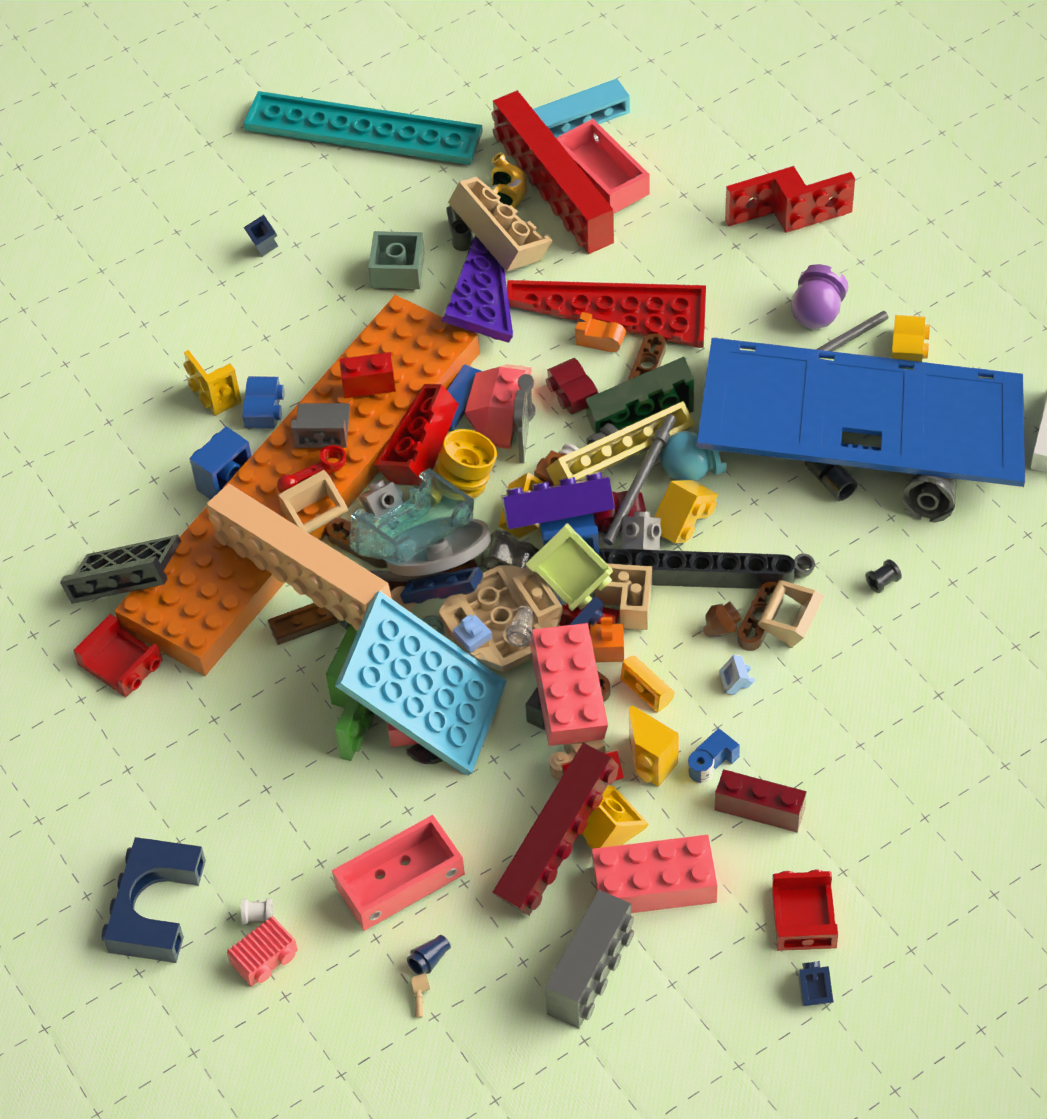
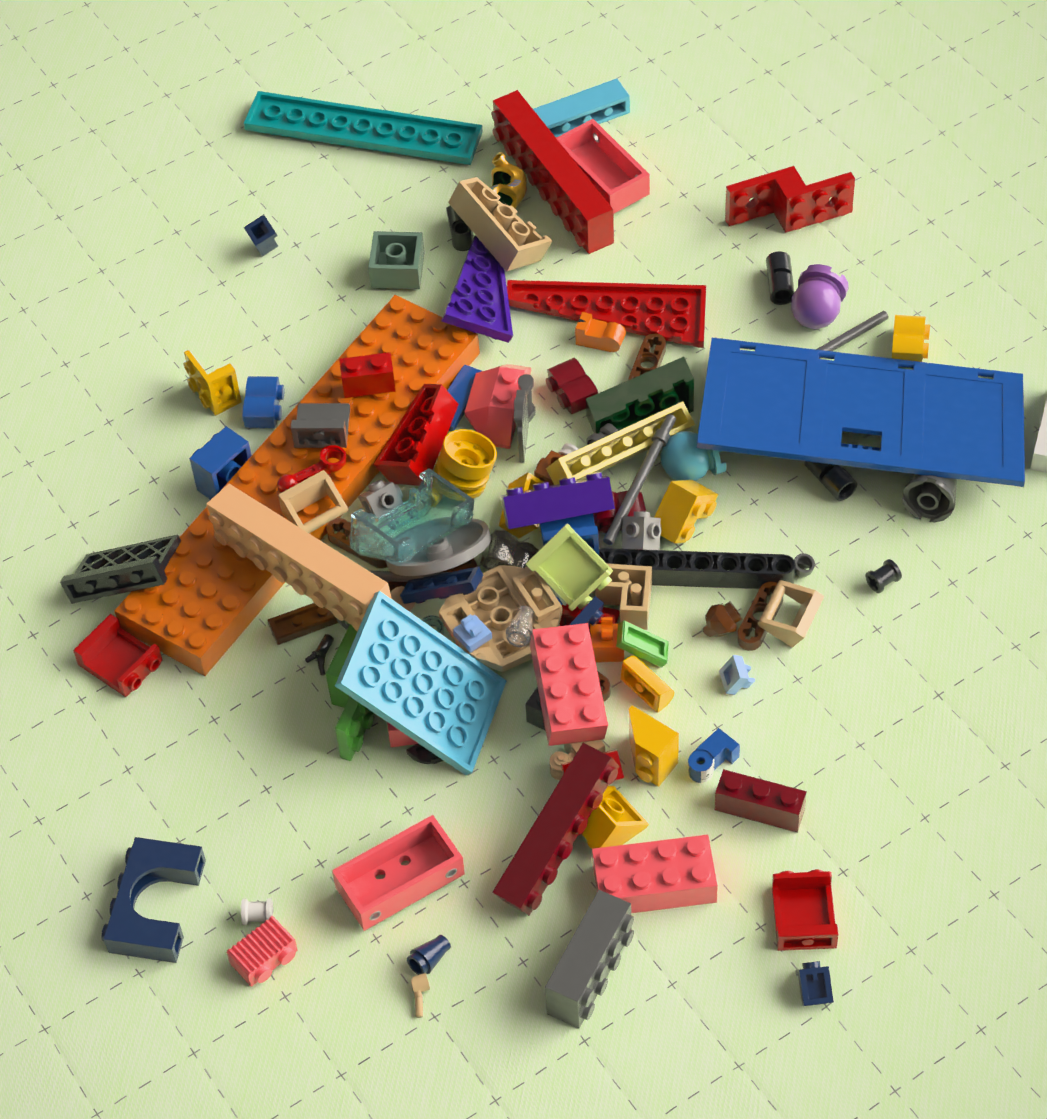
none -> black bar [305,634,334,676]
none -> bright green tile [616,620,669,668]
none -> black pin [766,251,795,305]

